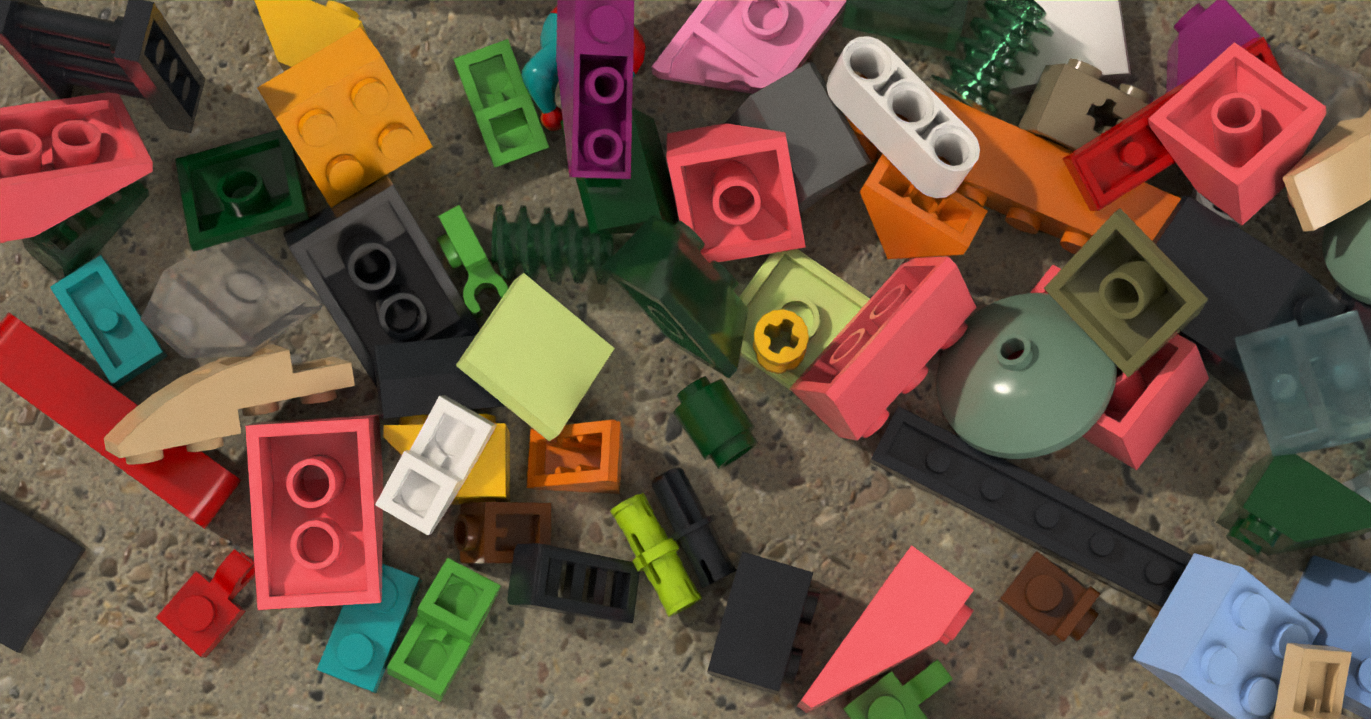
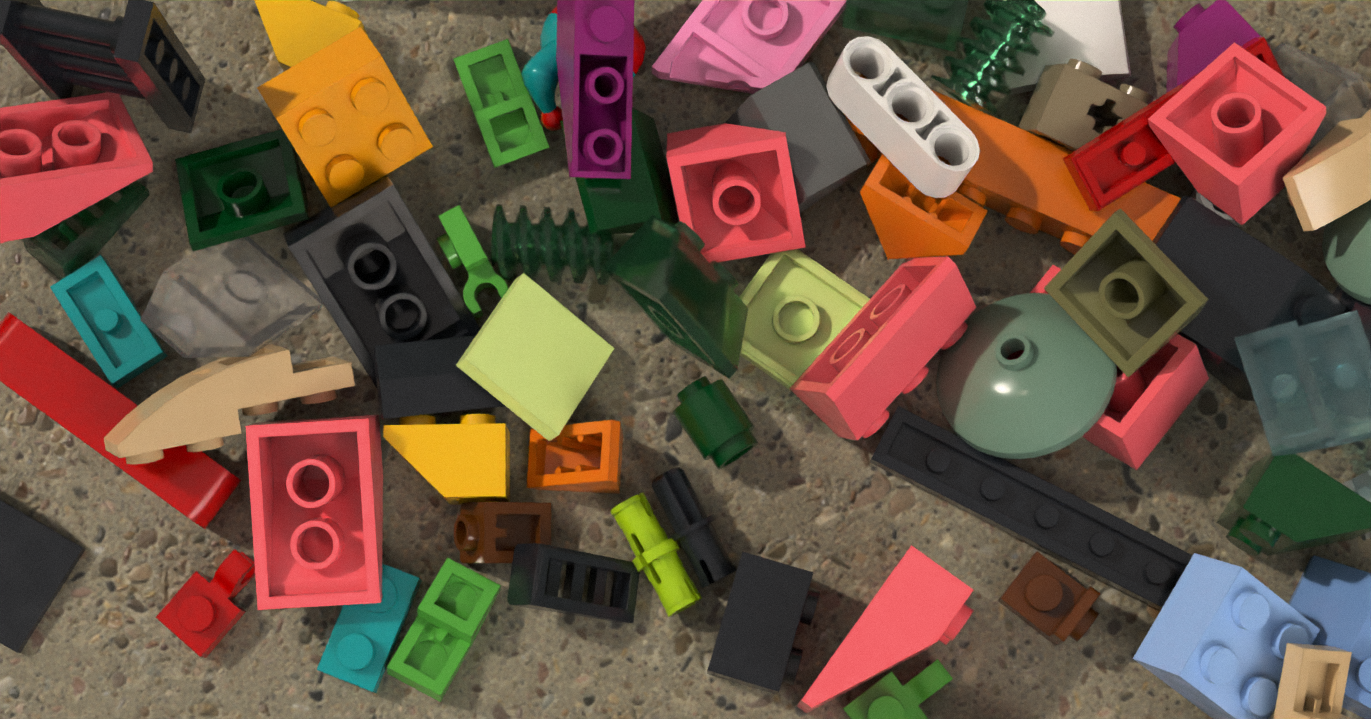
white slope [375,395,497,536] -> none
yellow bush [753,309,809,374] -> none

